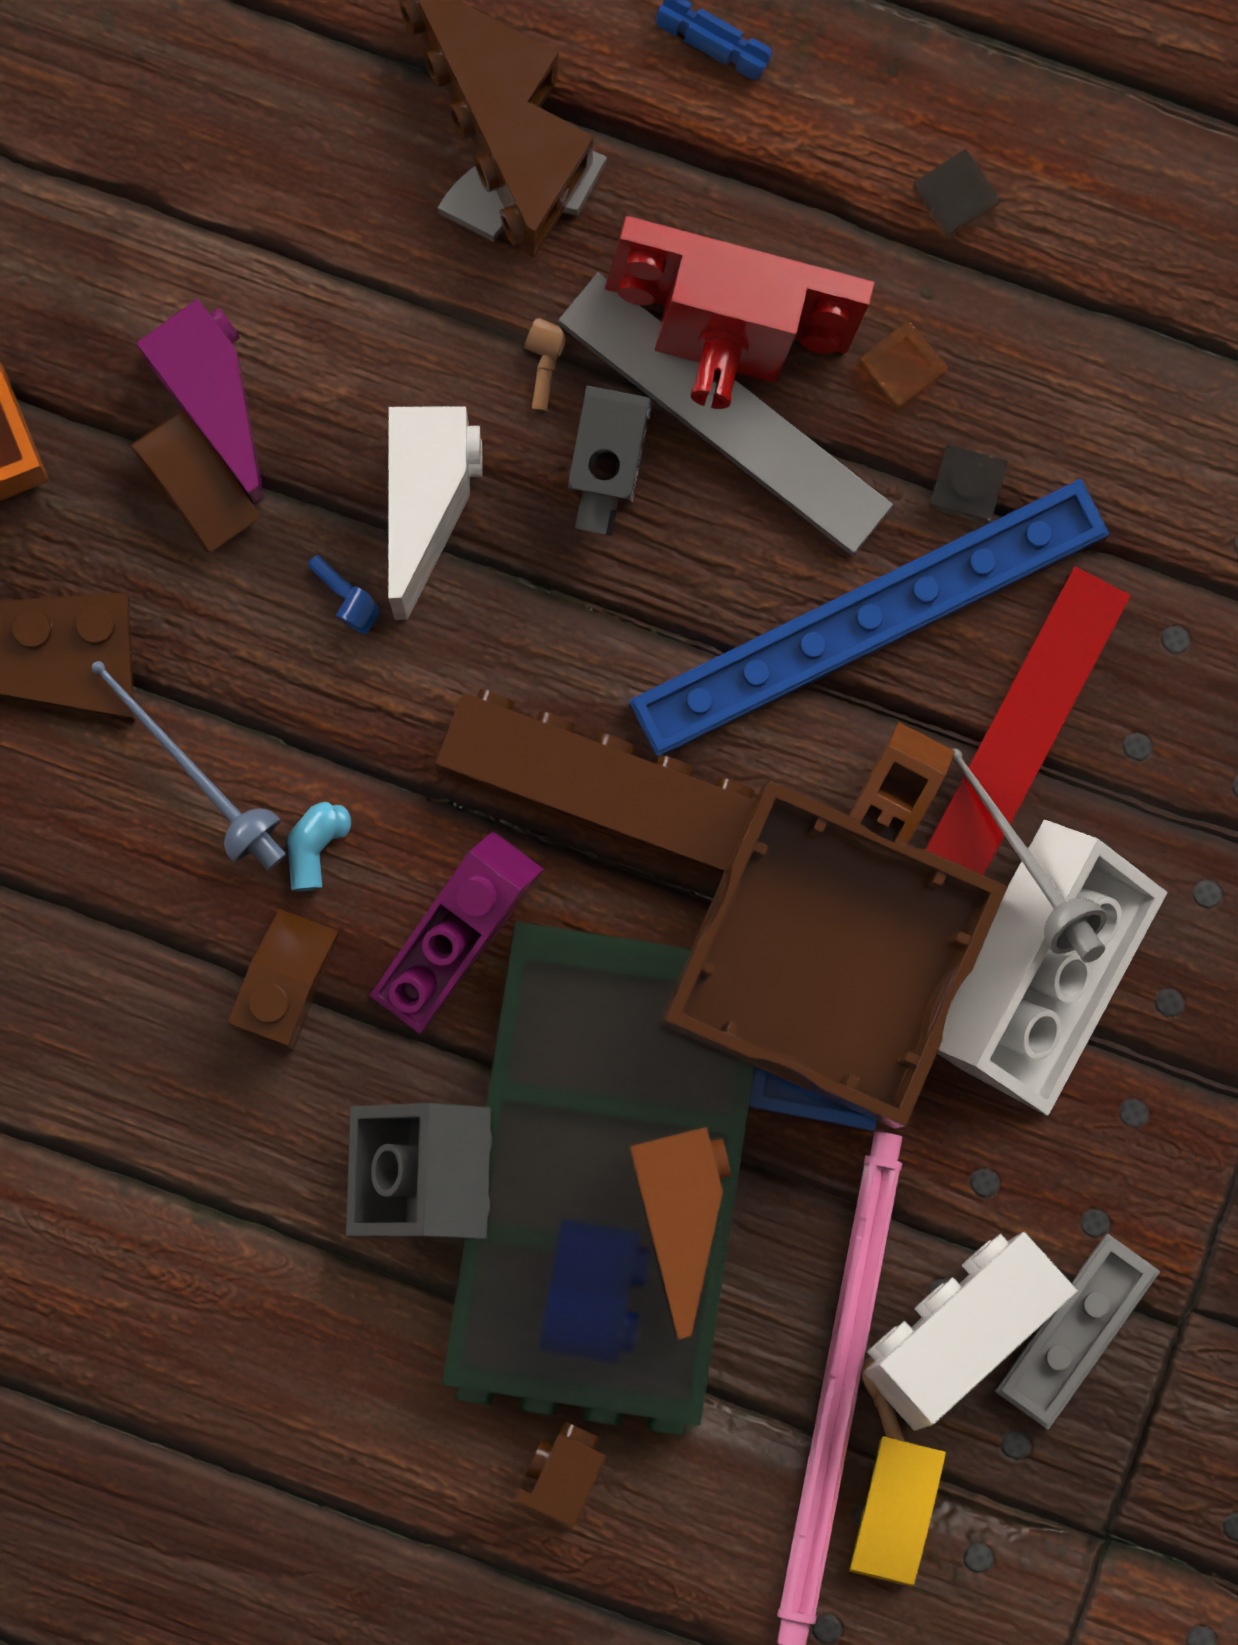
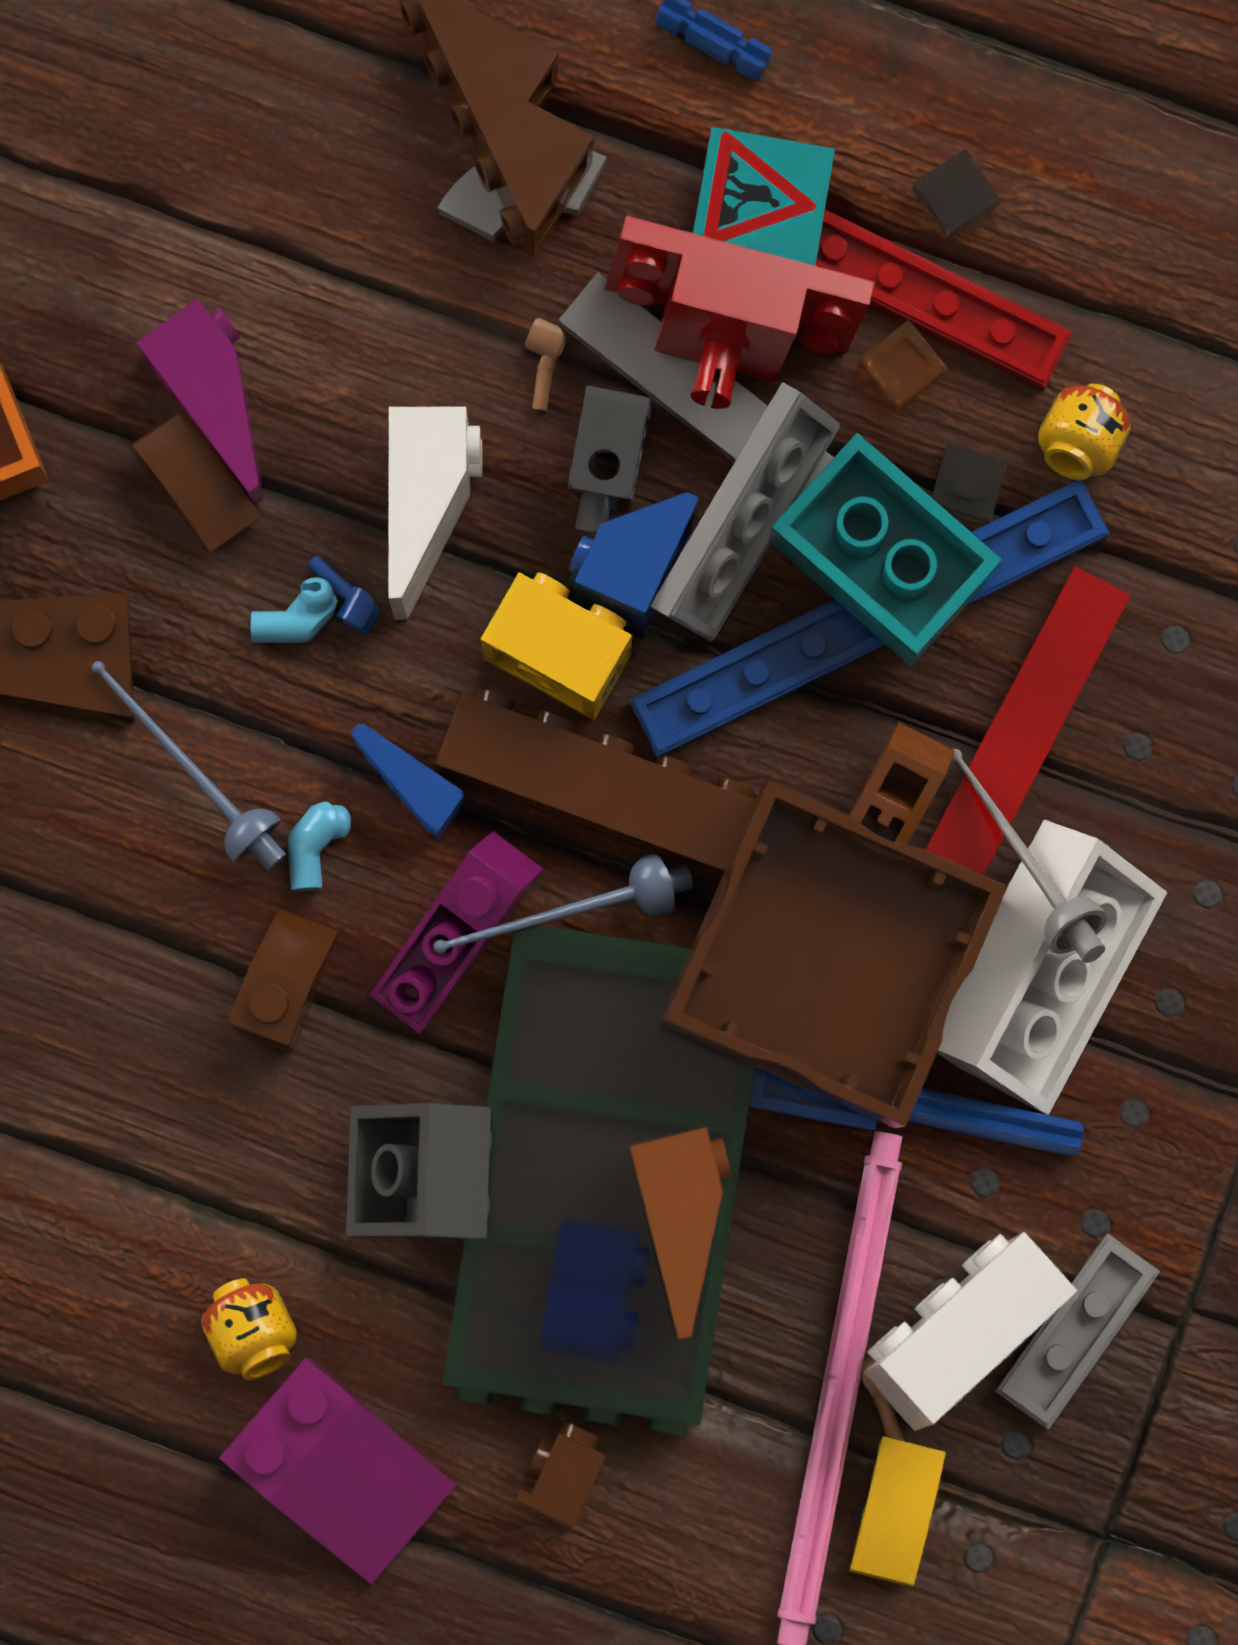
none -> yellow head [202,1278,297,1380]
none -> magenta slope [220,1357,457,1585]
none -> medium azure arm [251,577,337,643]
none -> blue slope [351,723,466,841]
none -> sand blue sword [434,853,693,954]
none -> yellow brick [480,572,632,721]
none -> blue slope [568,492,699,635]
none -> light grey tile [650,382,840,642]
none -> teal piece [693,127,835,266]
none -> teal brick [769,433,1002,667]
none -> red tile [815,210,1073,391]
none -> blue axle [908,1088,1084,1156]
none -> yellow head [1038,384,1131,480]

